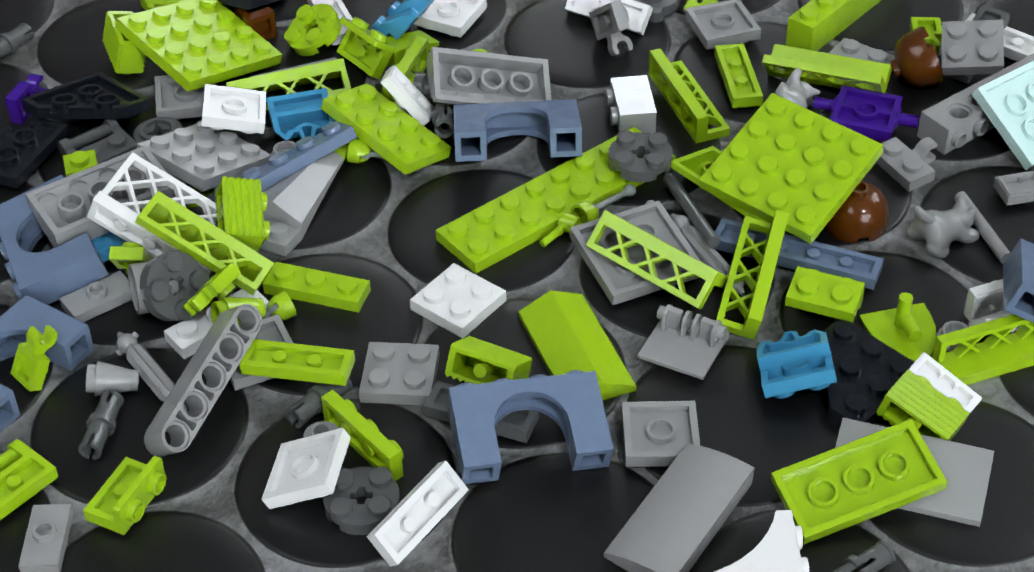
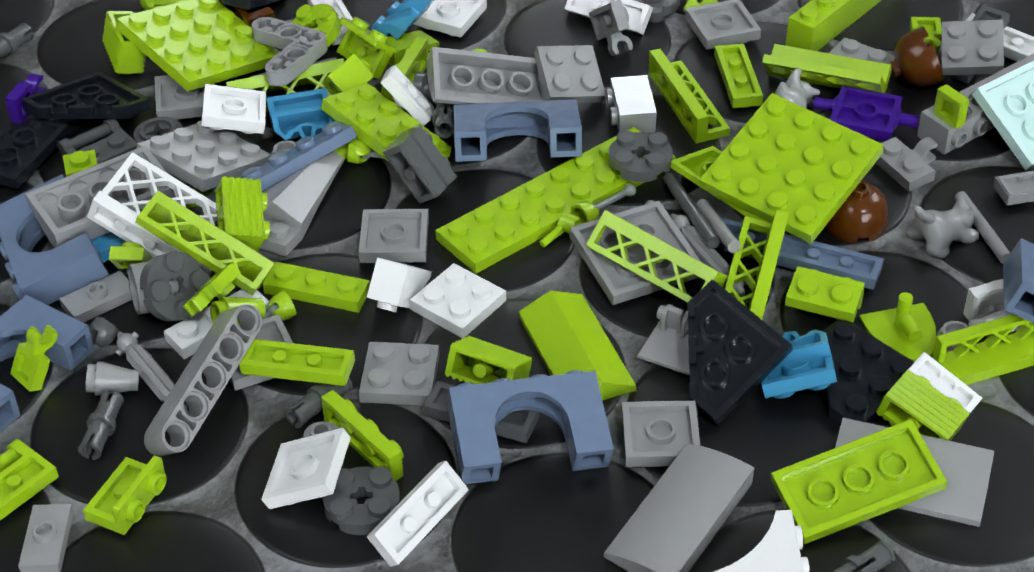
none -> dark grey hinge [89,317,119,347]
none -> light grey beam [252,17,328,86]
none -> lime brick [322,53,374,95]
none -> light grey plate [358,209,429,263]
none -> white slope [367,257,432,312]
none -> dark grey brick [382,125,457,204]
none -> light grey plate [534,45,605,103]
none -> black plate [688,279,792,426]
none -> light grey bar [696,199,741,253]
none -> lime plate [933,84,970,129]

